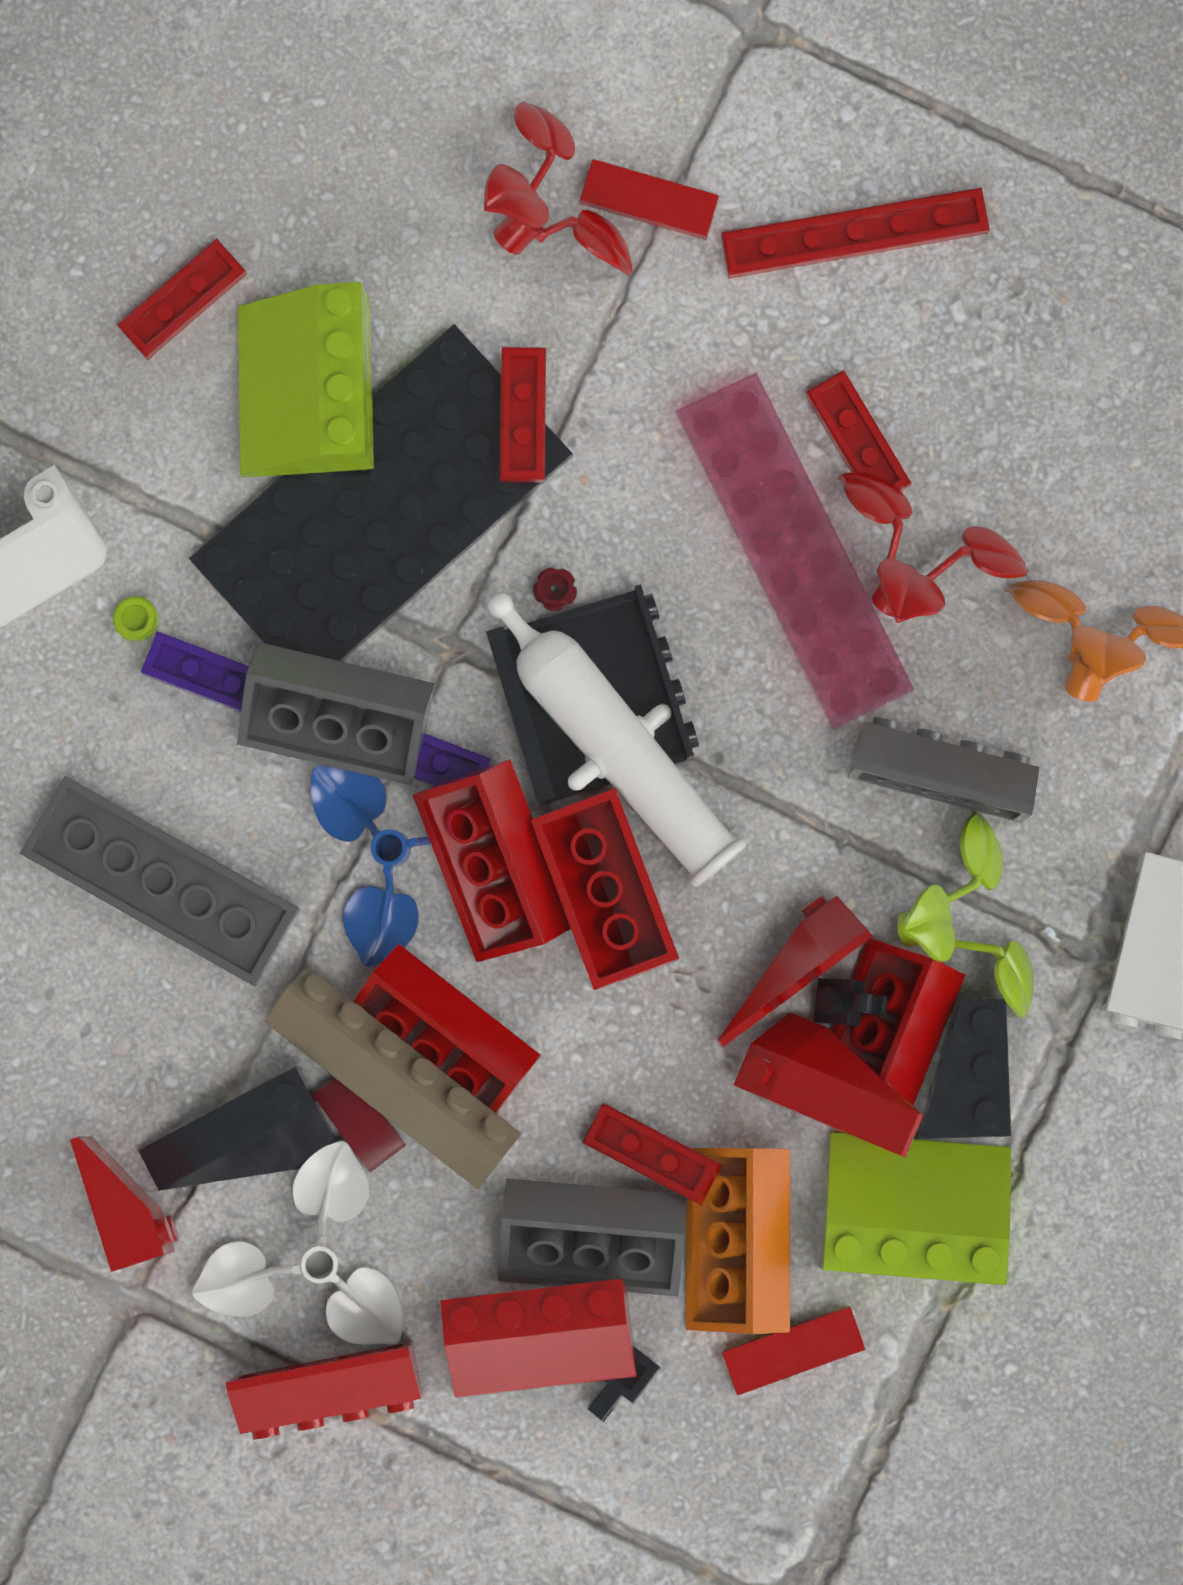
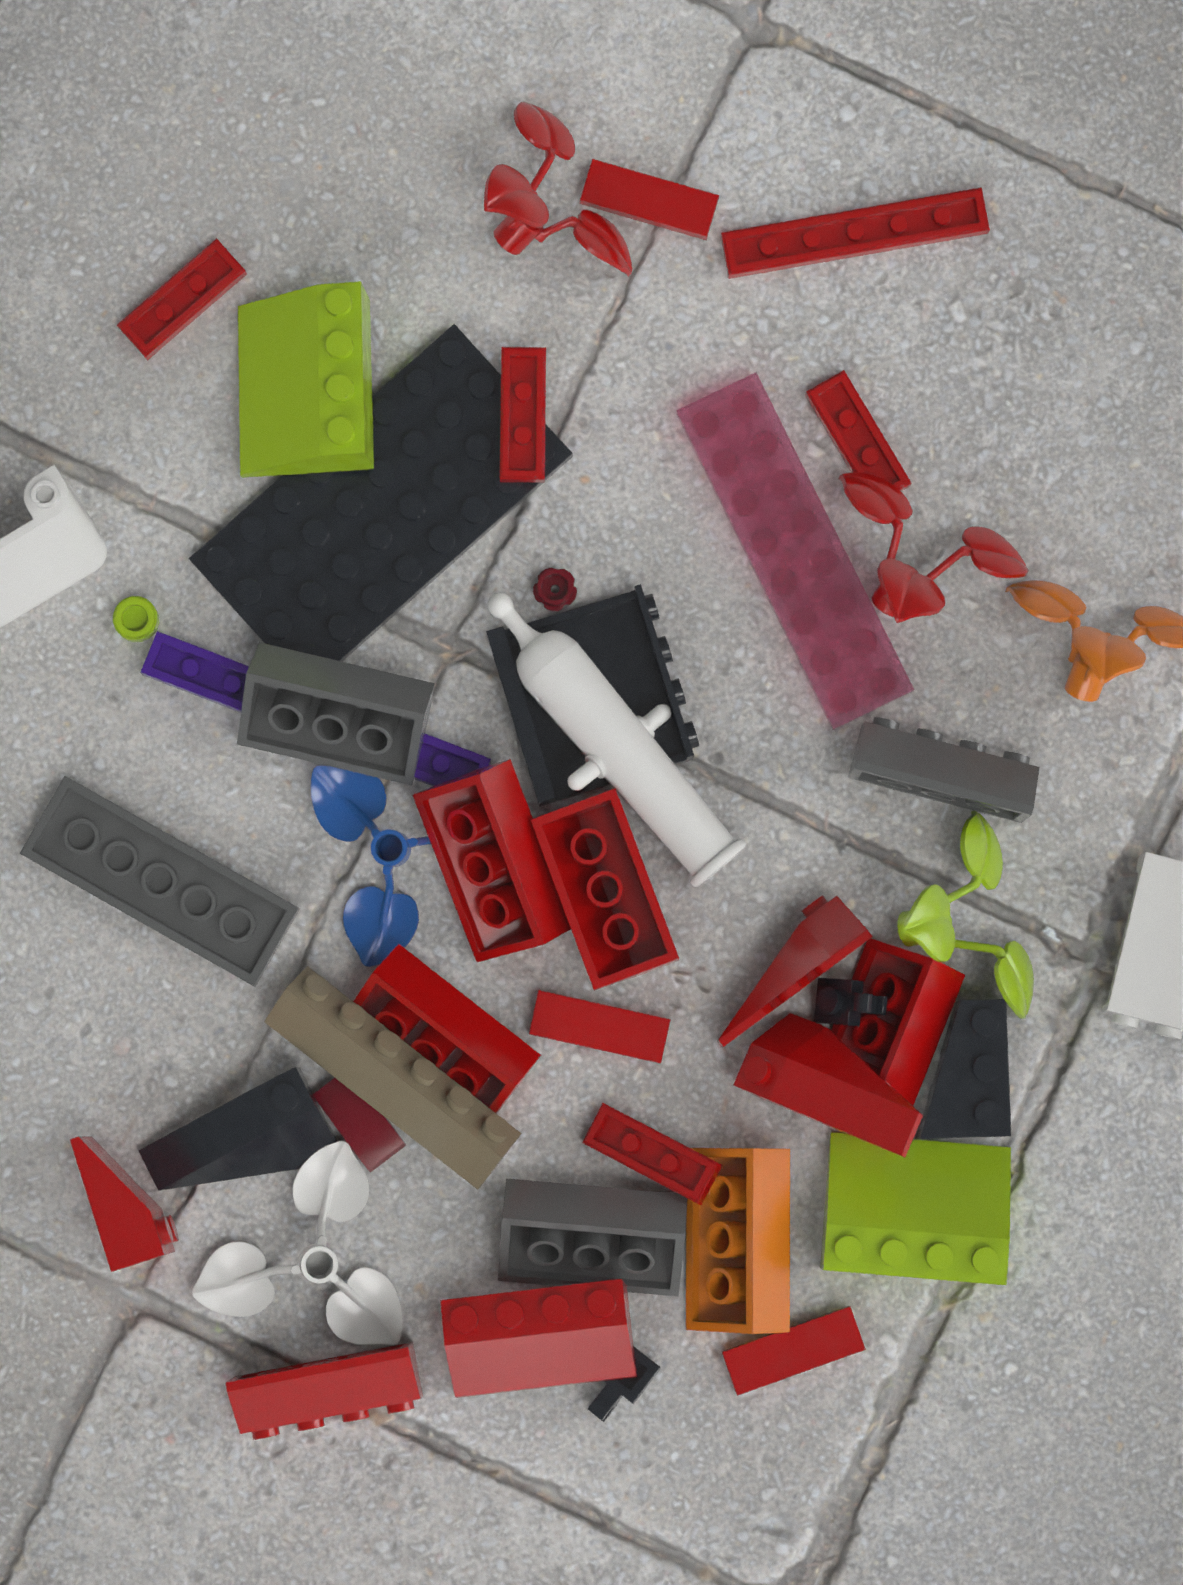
none -> red tile [529,990,671,1064]

